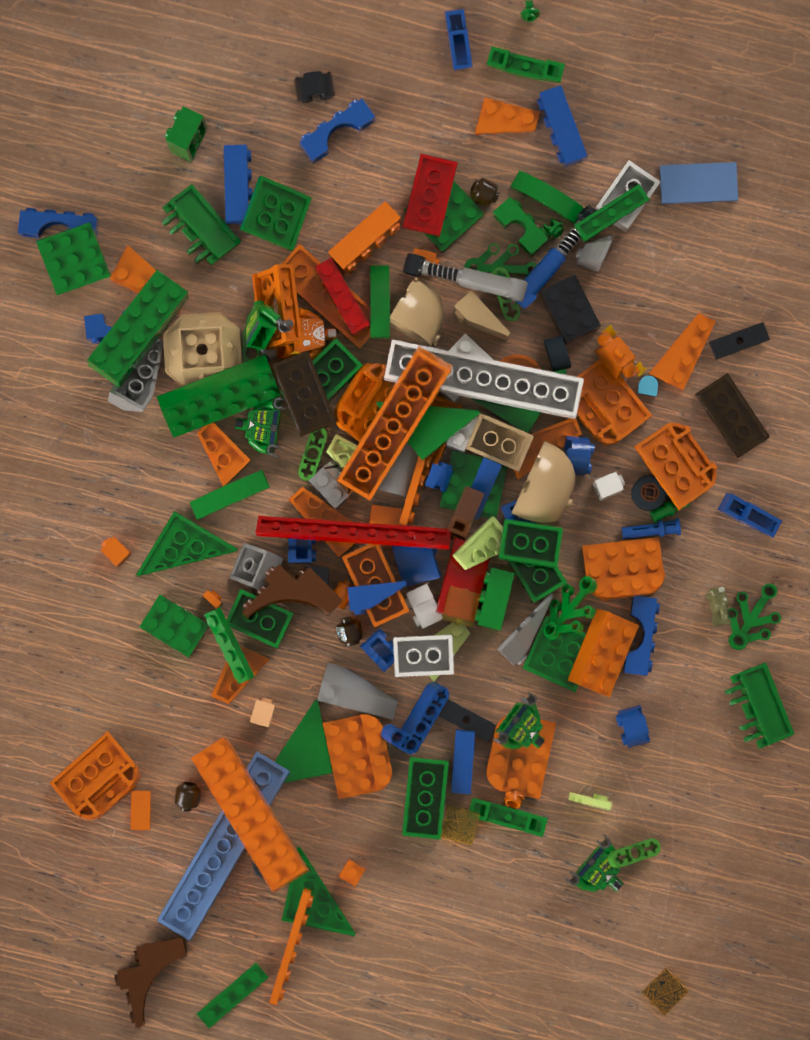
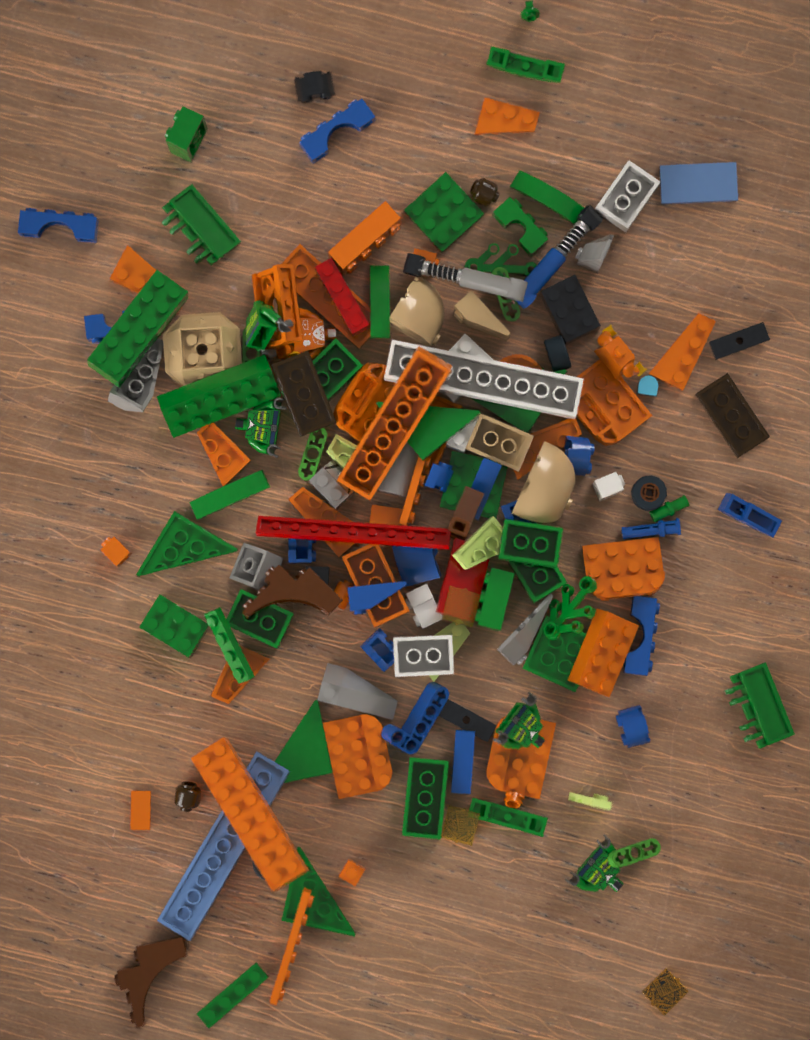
green plate [36,222,111,295] -> none
orange plate [49,731,141,821] -> none
orange plate [202,590,223,609] -> none
blue brick [224,145,253,225] -> none
green plate [240,176,312,251] -> none
light nougat brick [250,697,276,728] -> none
dark brown head [336,616,363,646] -> none
red tile [403,153,458,237] -> none
blue slope [444,8,472,70] -> none
blue brick [537,85,587,168] -> none
green plate [543,218,564,239] -> none
green plate [574,184,650,243] -> none
orange plate [634,422,717,510] -> none
olive animal [706,587,731,627] -> none
green plant [727,583,781,650] -> none

